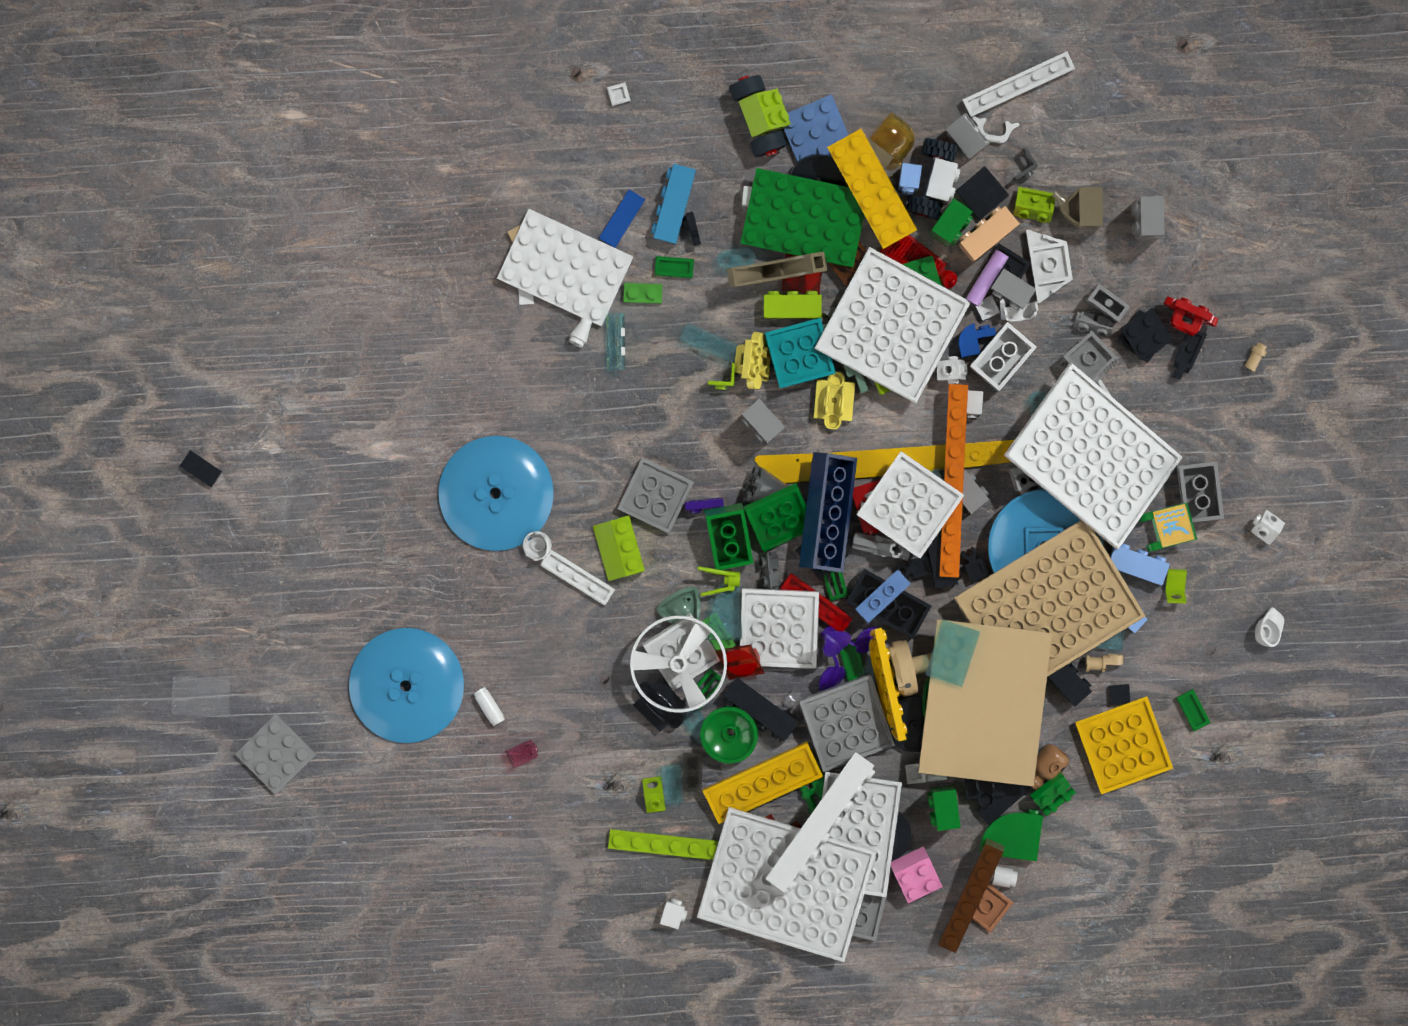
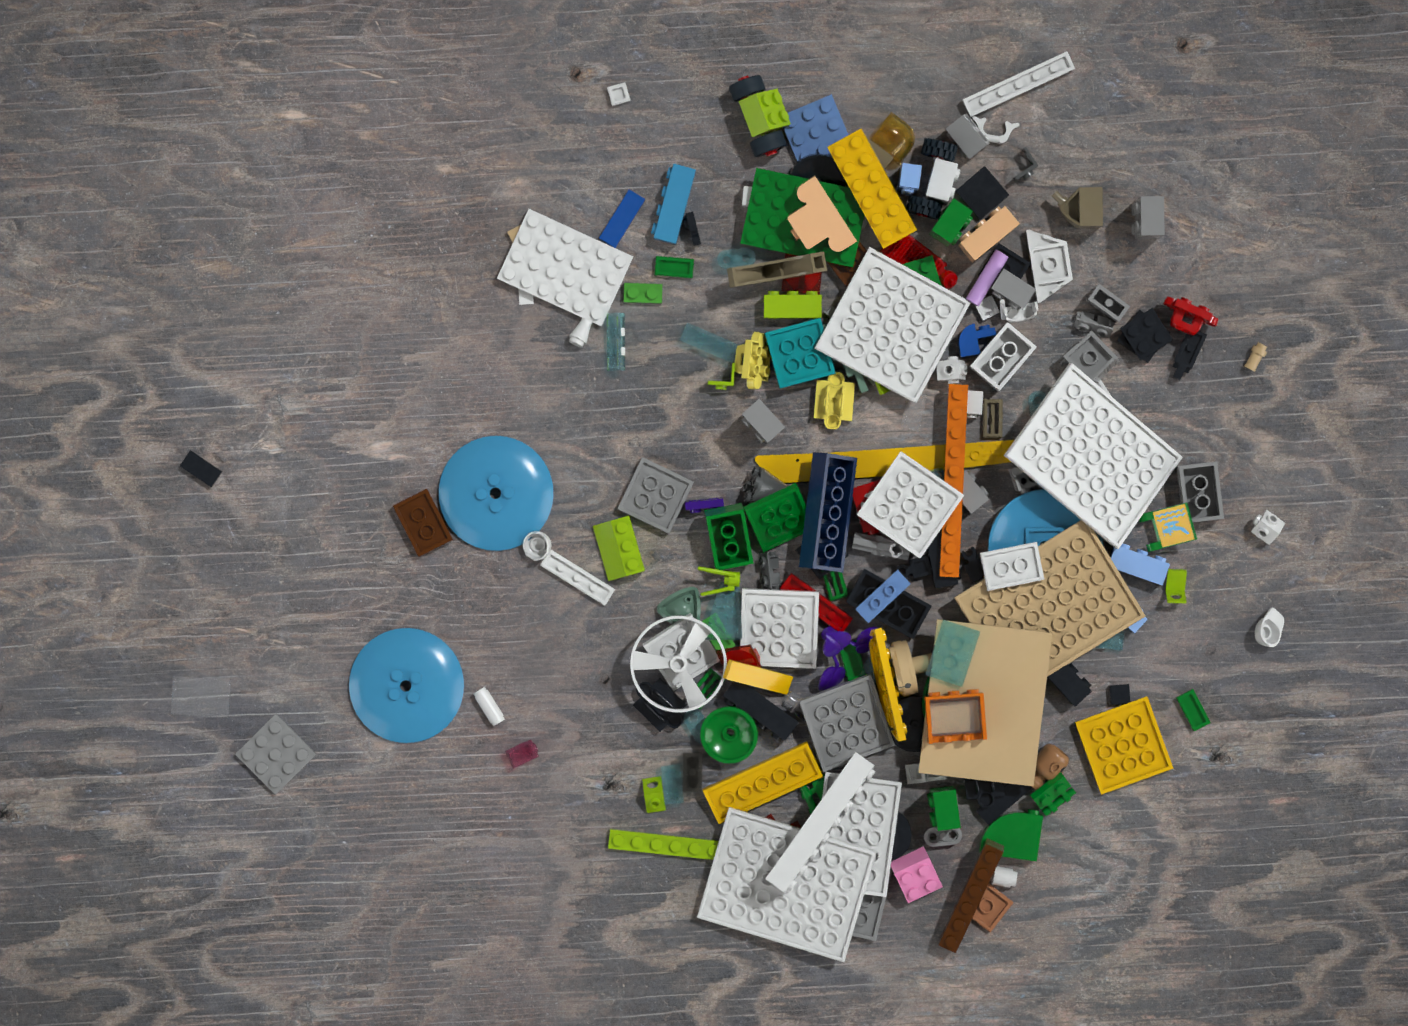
white brick [660,898,688,929] -> none
lime bracket [1013,187,1055,223] -> none
tan connector [1085,654,1124,673] -> none
none -> reddish brown plate [393,489,453,557]
none -> yellow tile [723,659,793,695]
none -> light nougat brick [787,175,857,252]
none -> light grey plate [923,827,962,847]
none -> clear window [924,689,987,744]
none -> white tile [980,542,1044,591]
none -> dark tan tile [983,399,1003,438]

